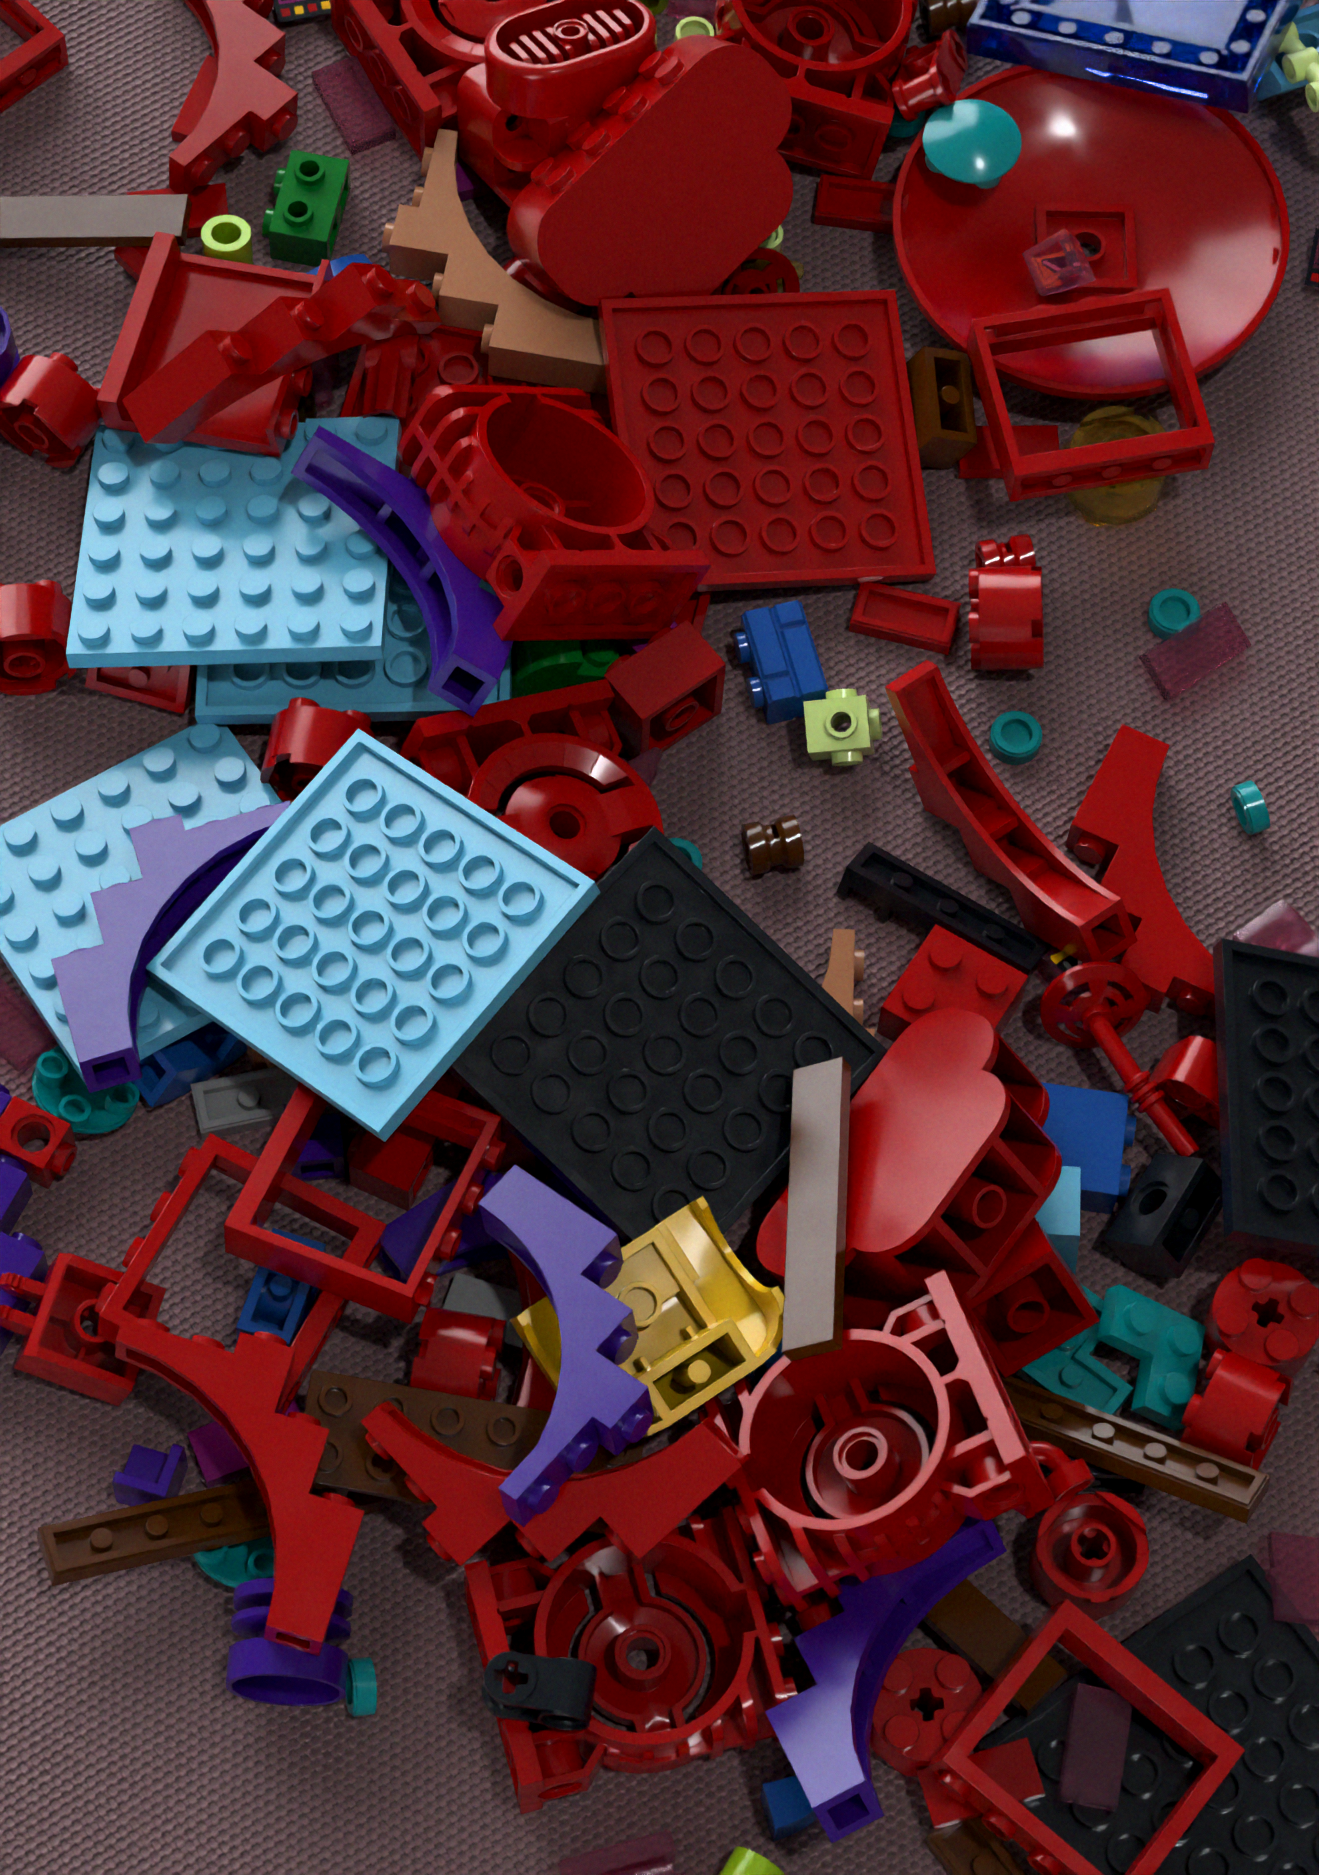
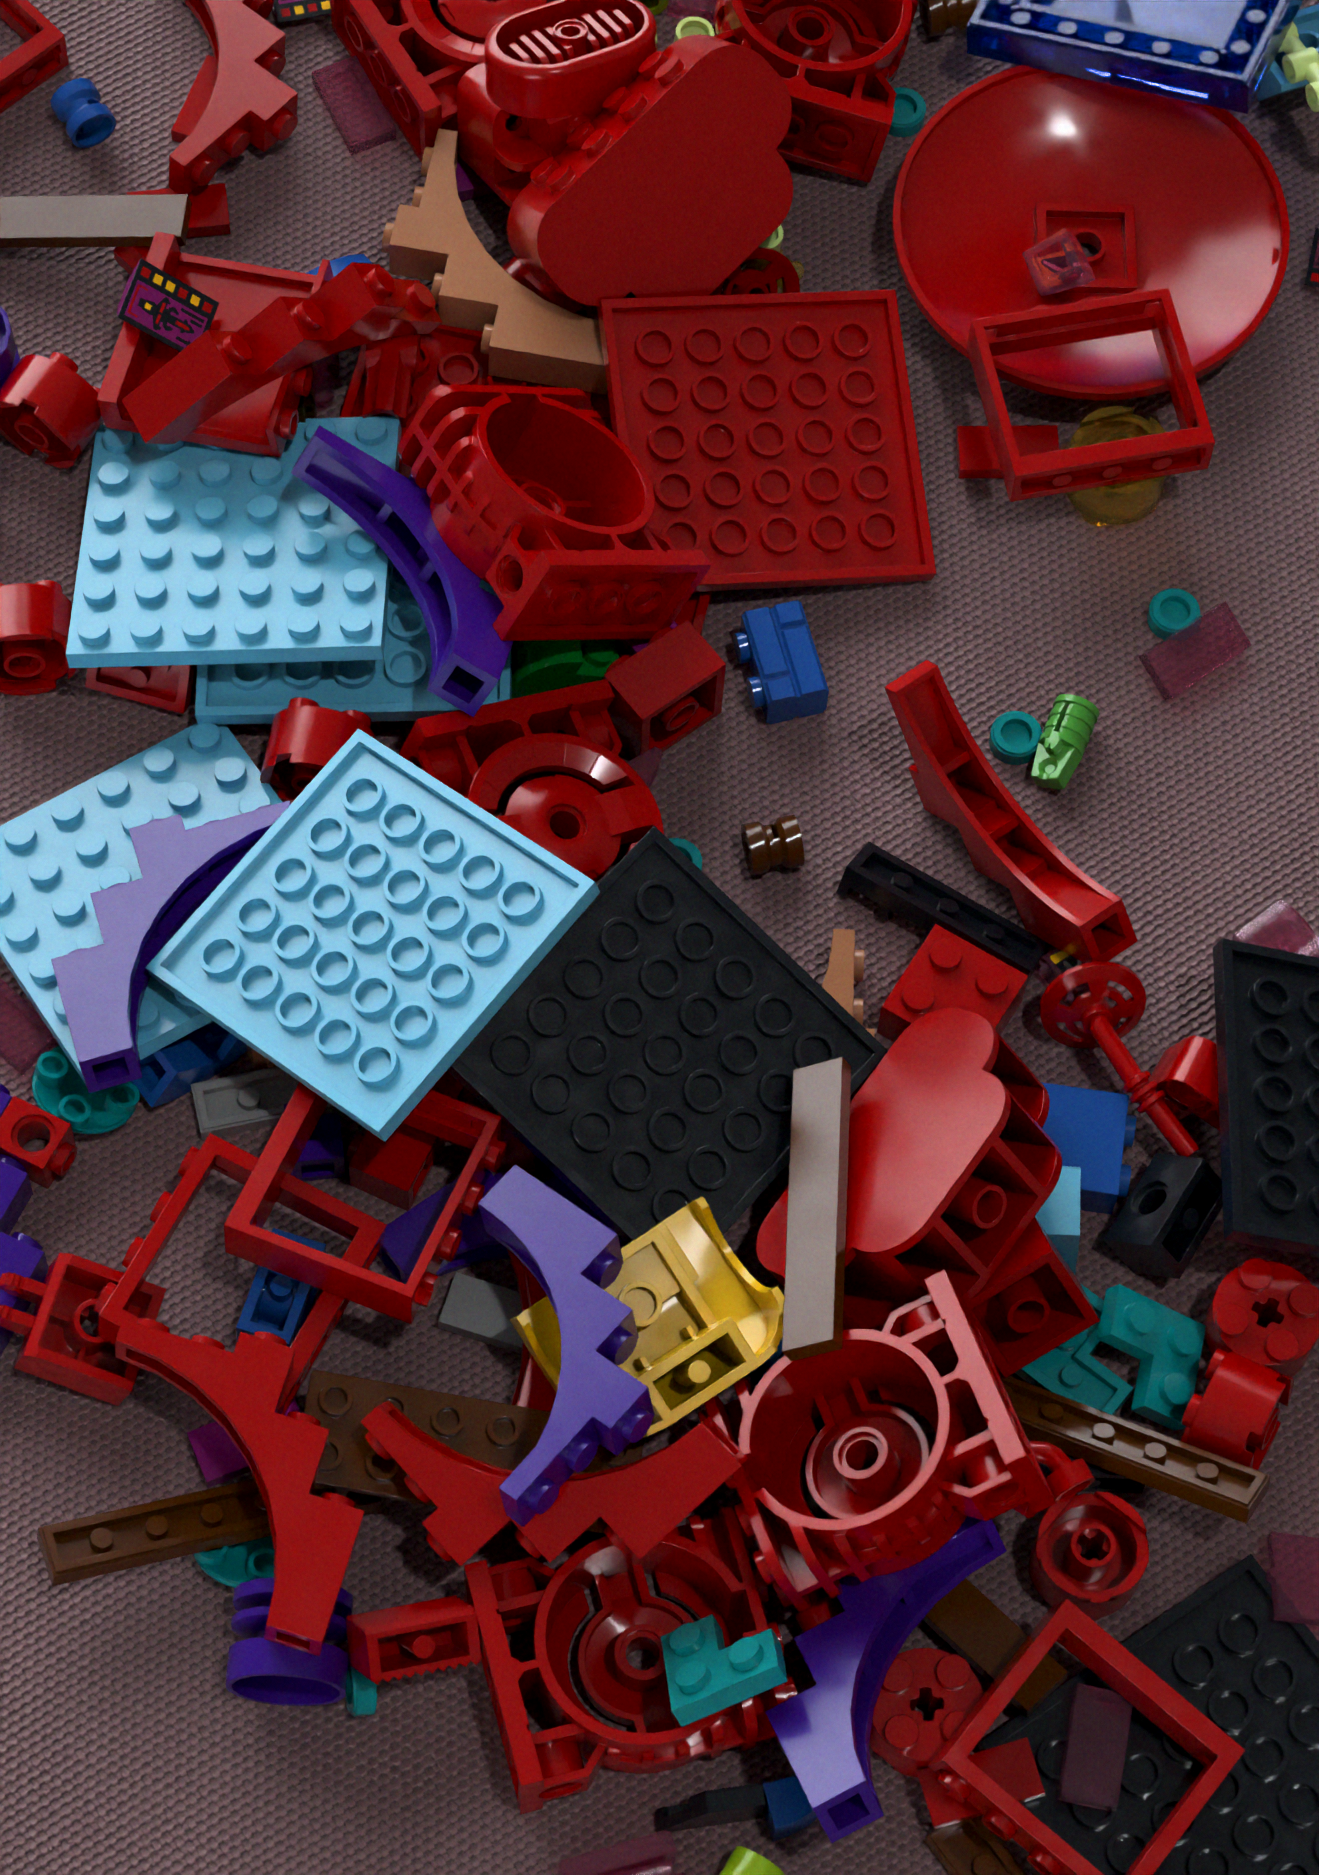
dark purple panel [112,1443,188,1506] -> none
lime brick [201,215,254,265] -> none
green brick [262,149,351,267] -> none
red brick [410,1306,507,1401] -> none
black piece [482,1651,597,1731] -> none
yellowish green brick [803,689,883,766] -> none
red tile [814,174,896,234] -> none
red tile [849,582,961,655] -> none
red piece [892,29,969,122] -> none
reddish brown brick [906,346,978,470] -> none
teal dish [923,99,1022,189] -> none
red brick [969,566,1044,671] -> none
red wheel [975,534,1036,568] -> none
red arch [1065,724,1215,1019] -> none
teal tile [1230,780,1270,835] -> none
none -> blue wheel [50,78,116,148]
none -> piece [117,259,219,352]
none -> red brick [346,1595,482,1685]
none -> black tile [654,1783,766,1834]
none -> teal plate [661,1614,788,1727]
none -> bright green hinge [1031,694,1099,789]

